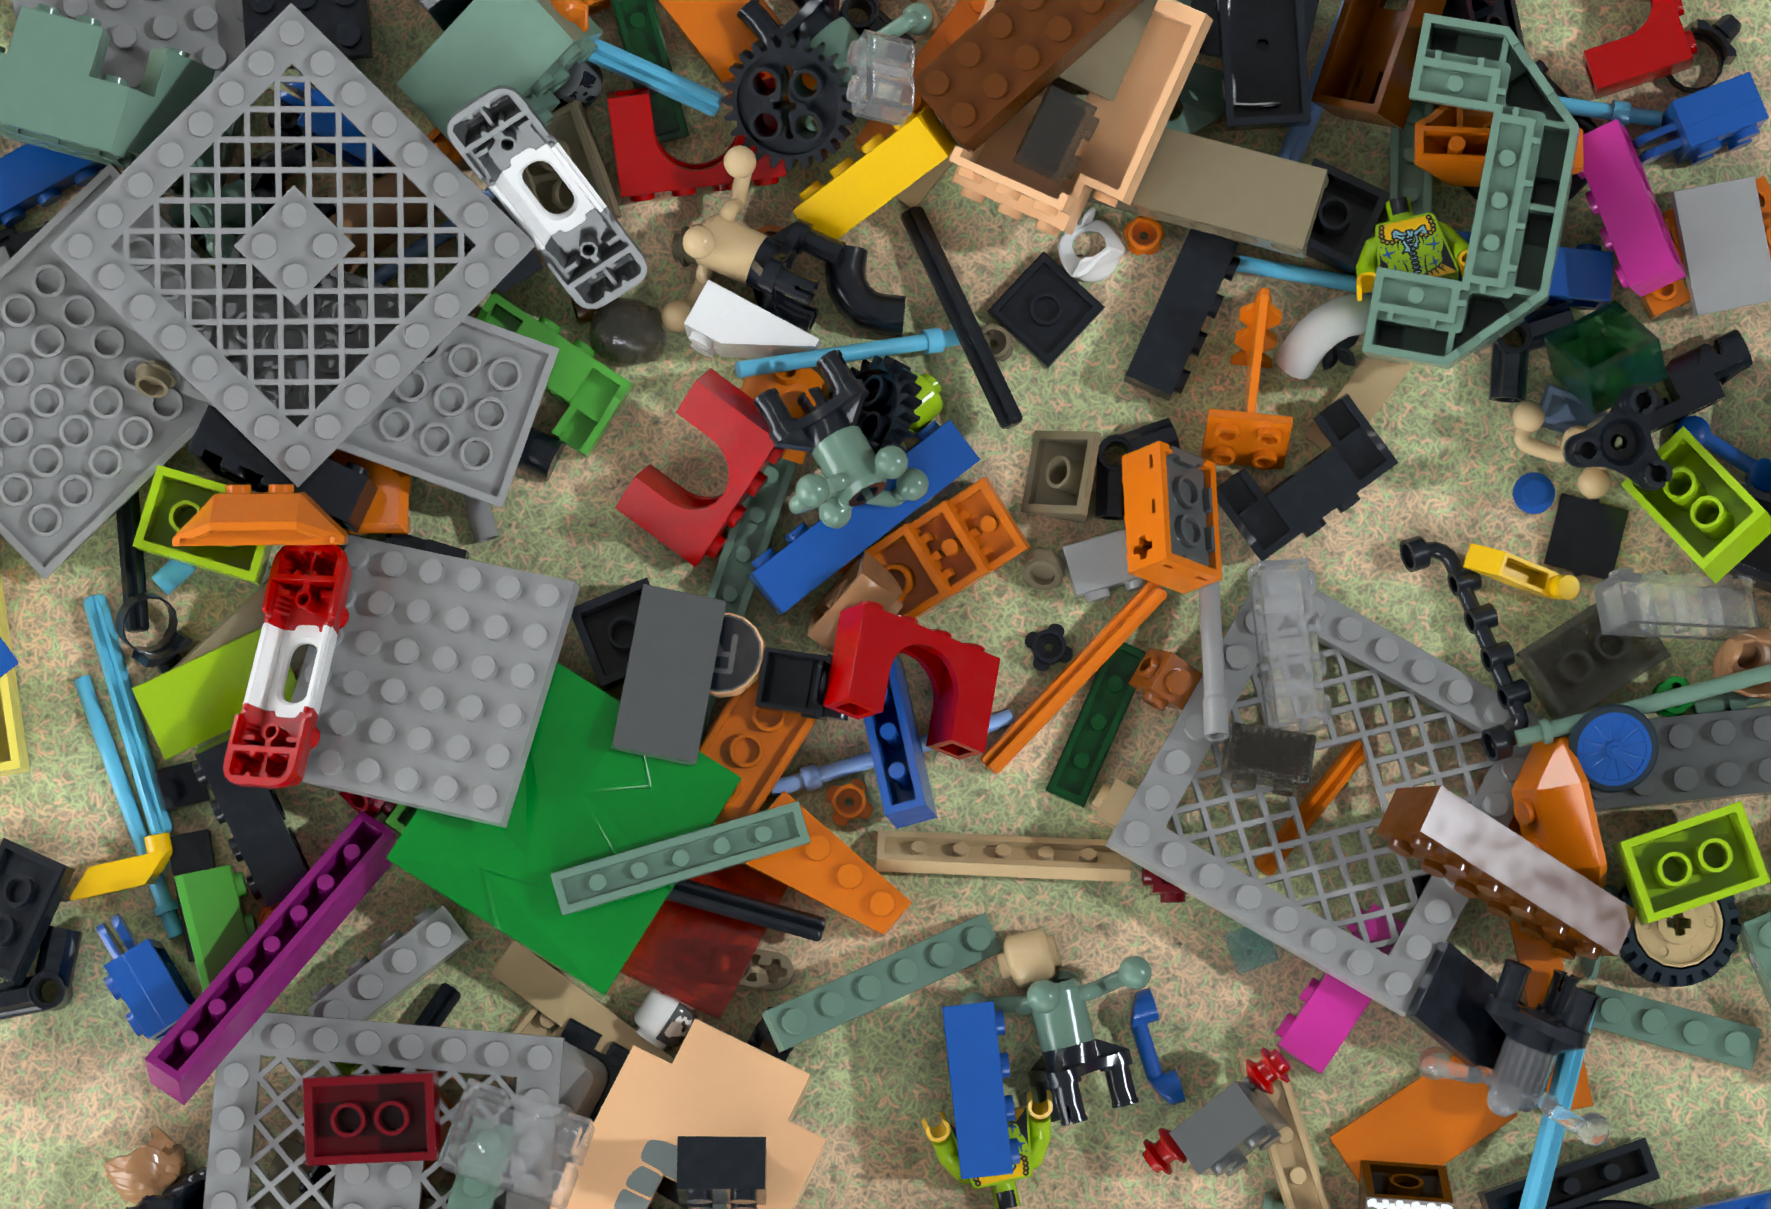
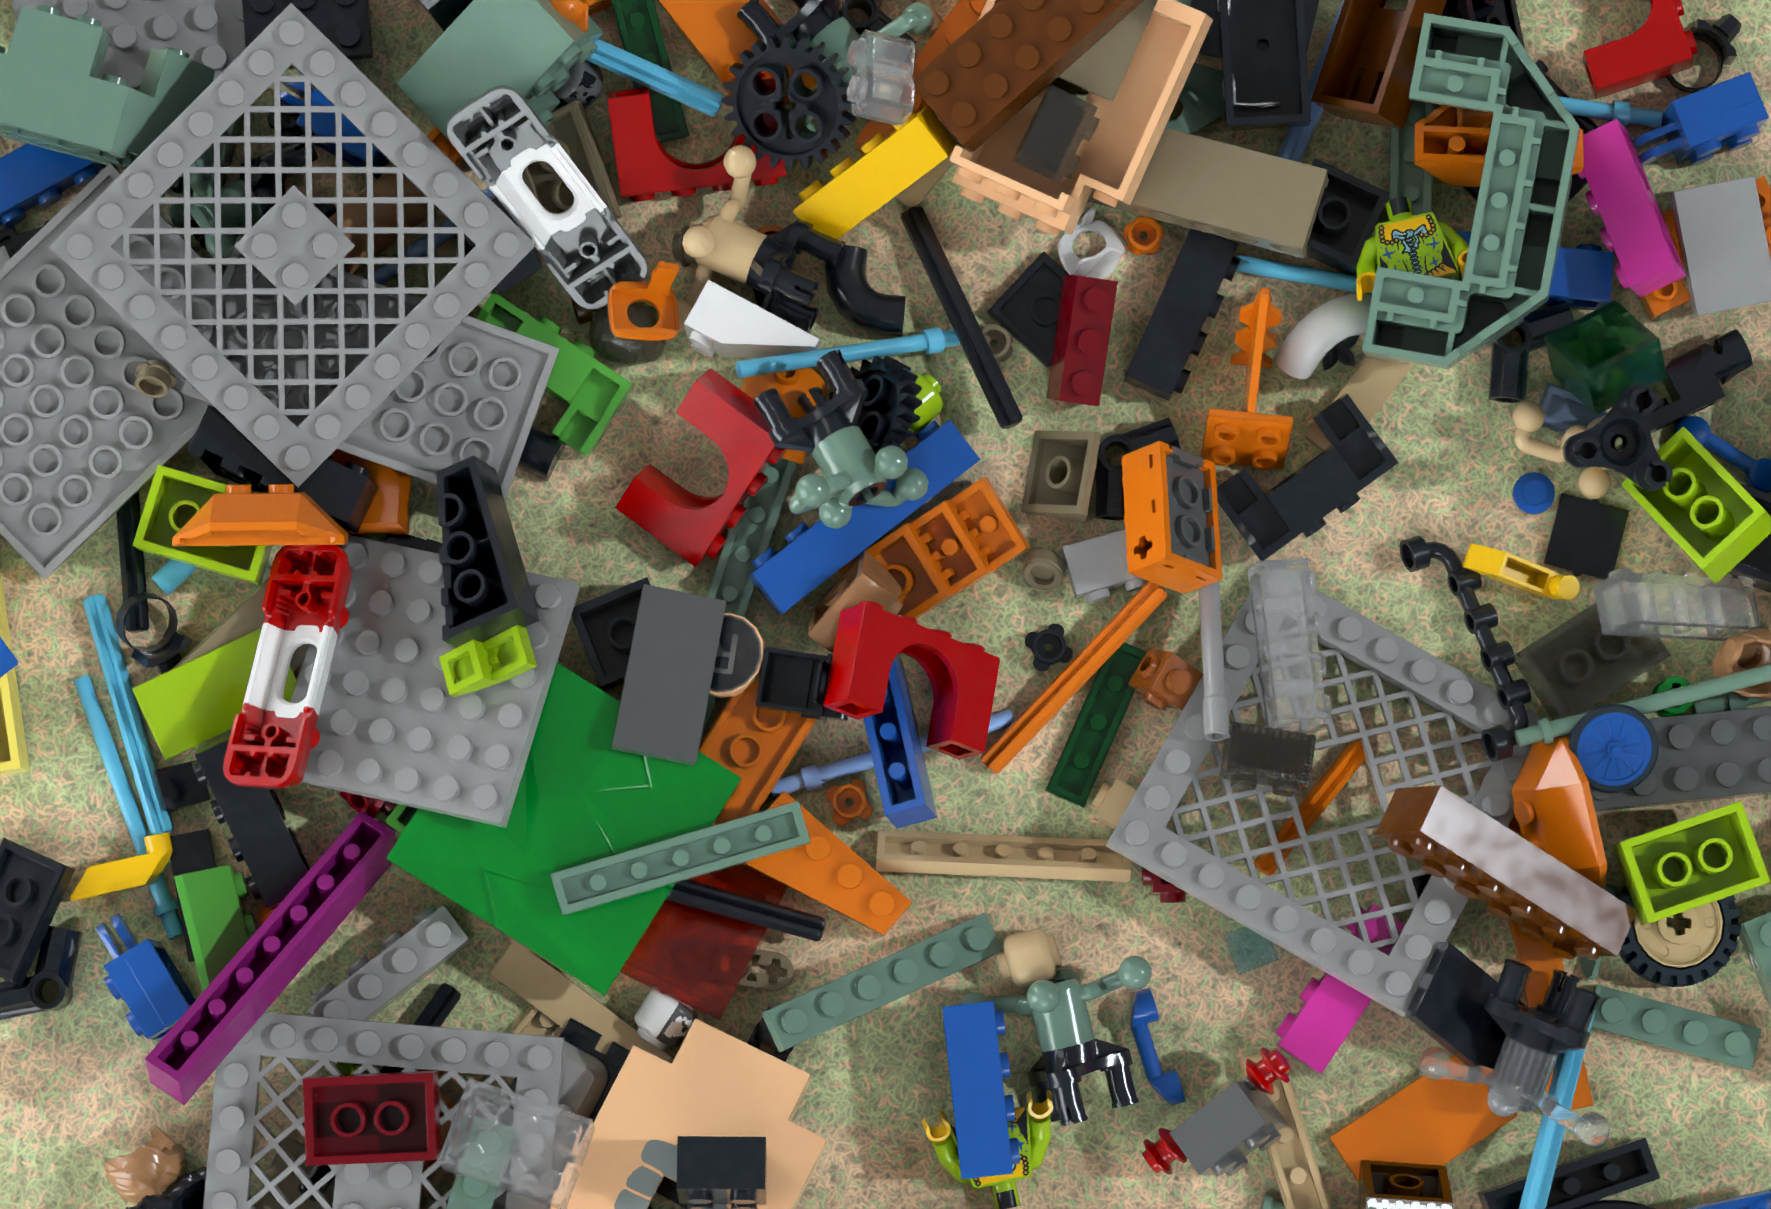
none -> black wedge [436,455,540,648]
none -> lime slope [439,625,537,697]
none -> orange piece [608,260,680,341]
none -> dark red brick [1046,274,1118,406]

